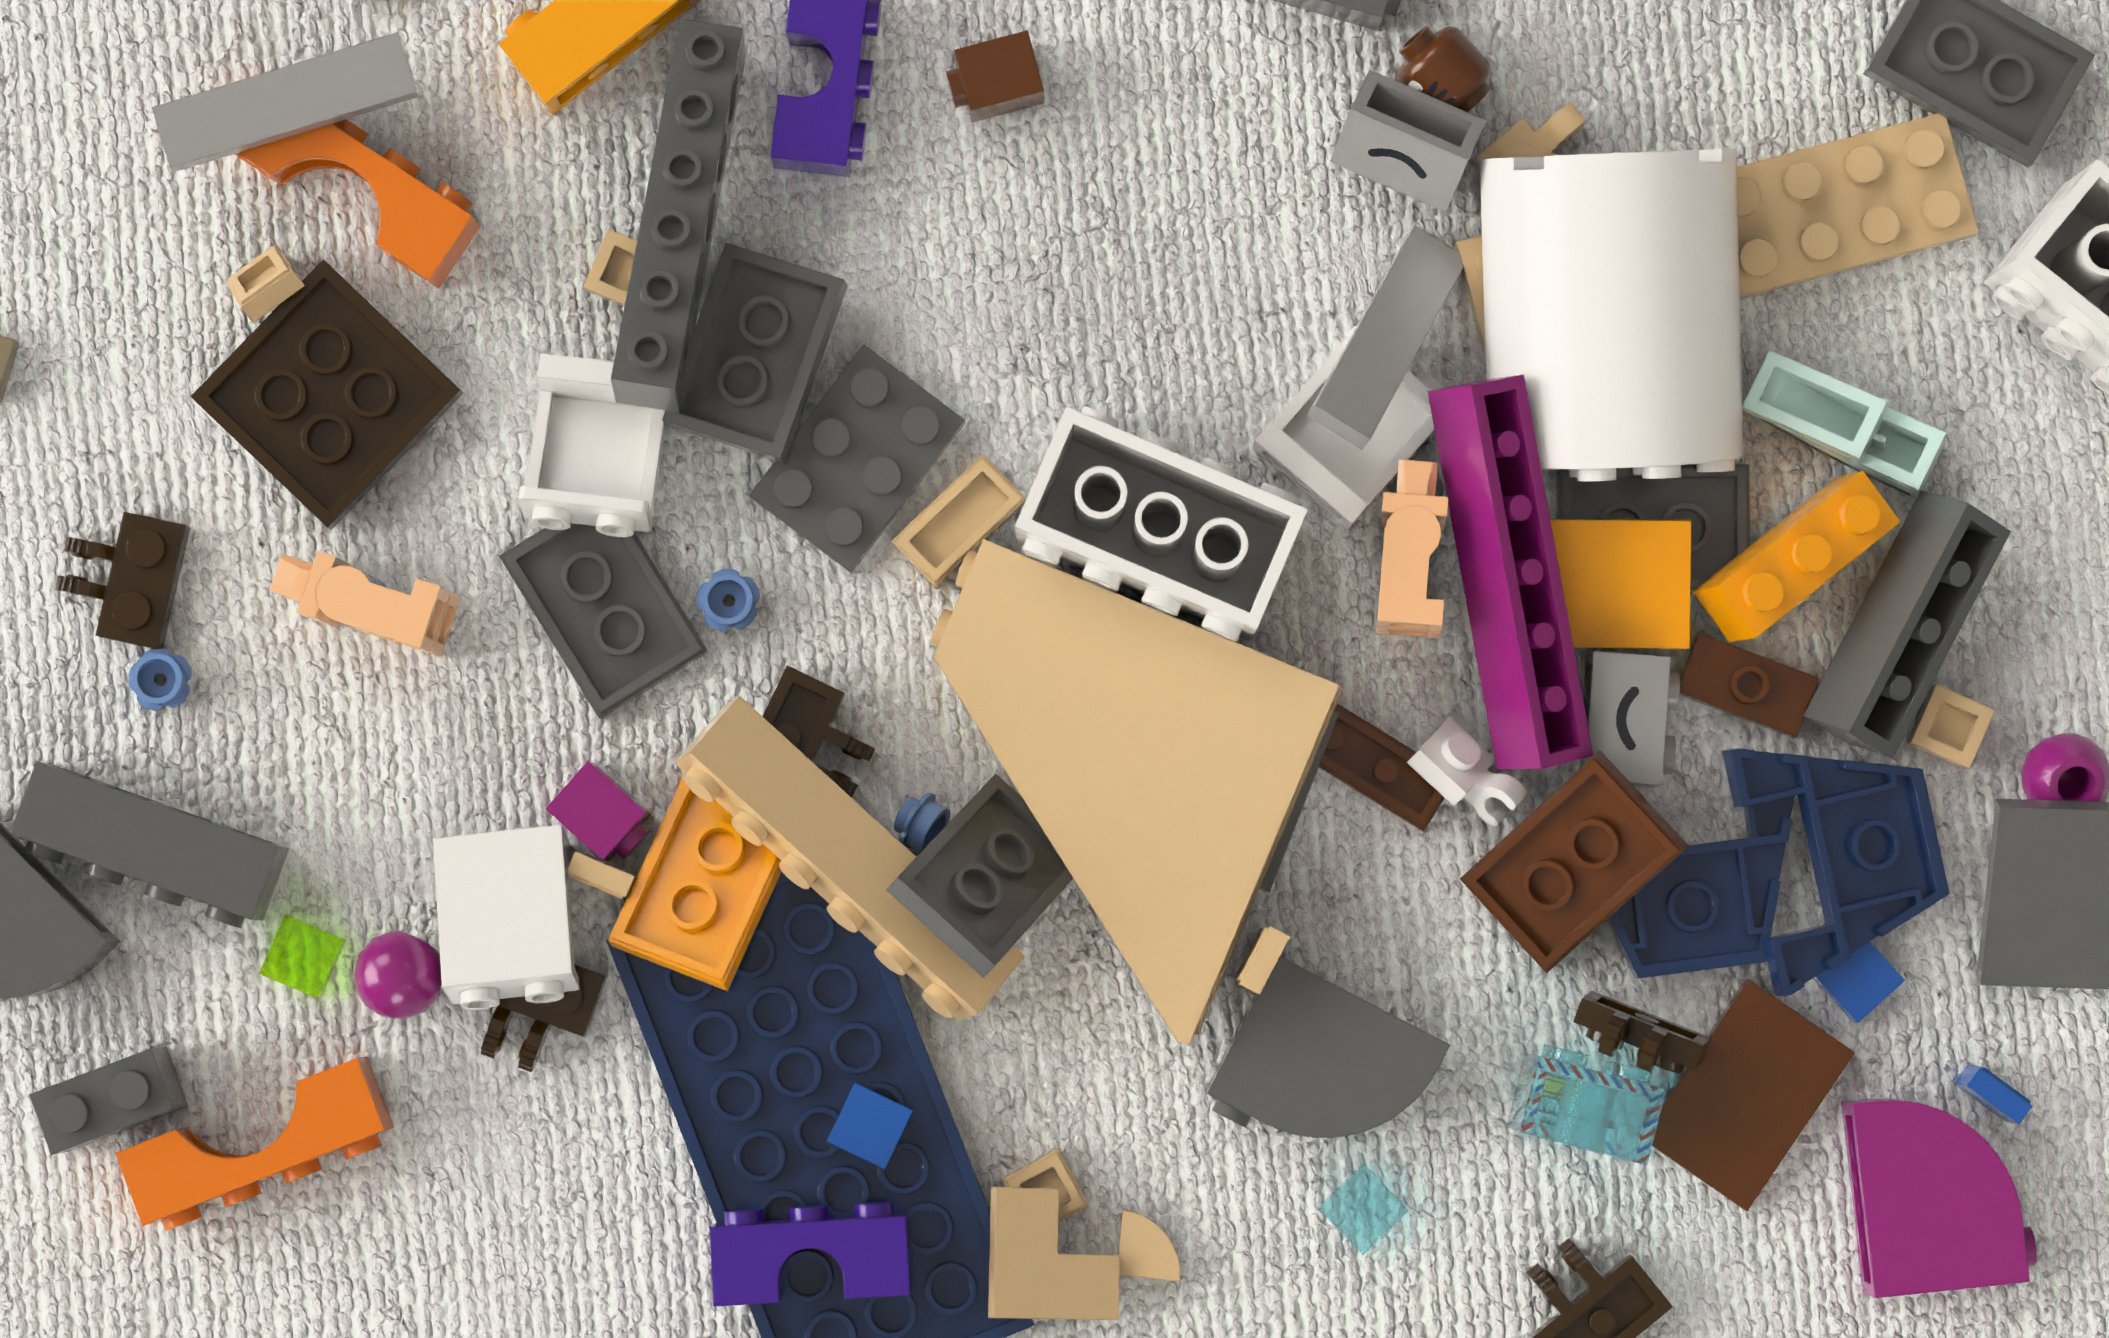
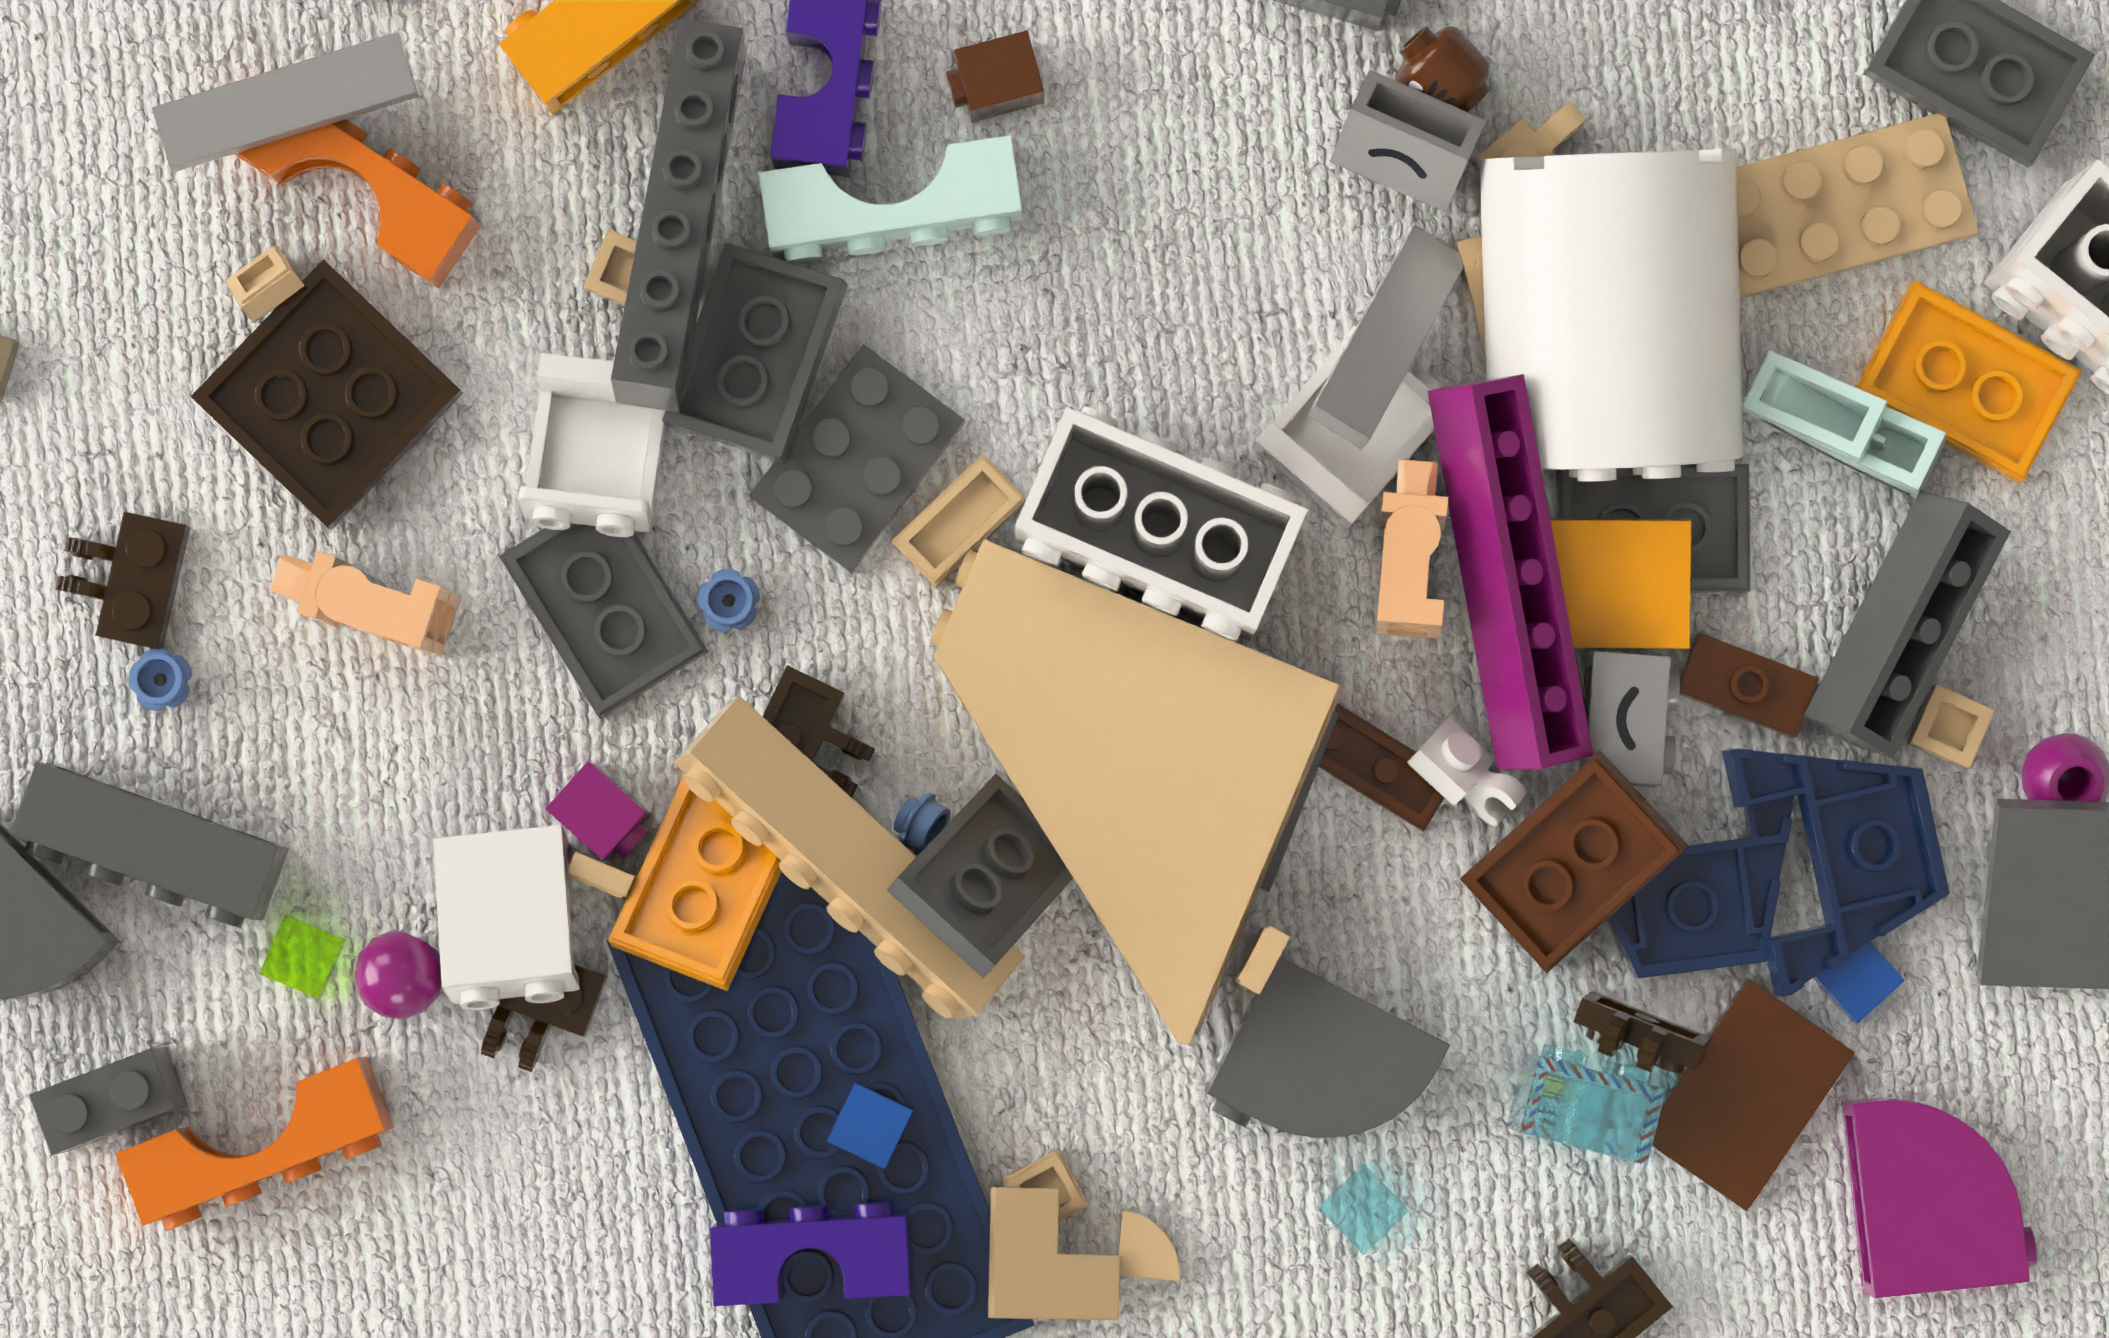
light orange brick [1692,470,1901,642] -> none
blue tile [1954,1065,2033,1124] -> none
none -> light aqua arch [758,135,1023,264]
none -> light orange tile [1854,280,2083,484]

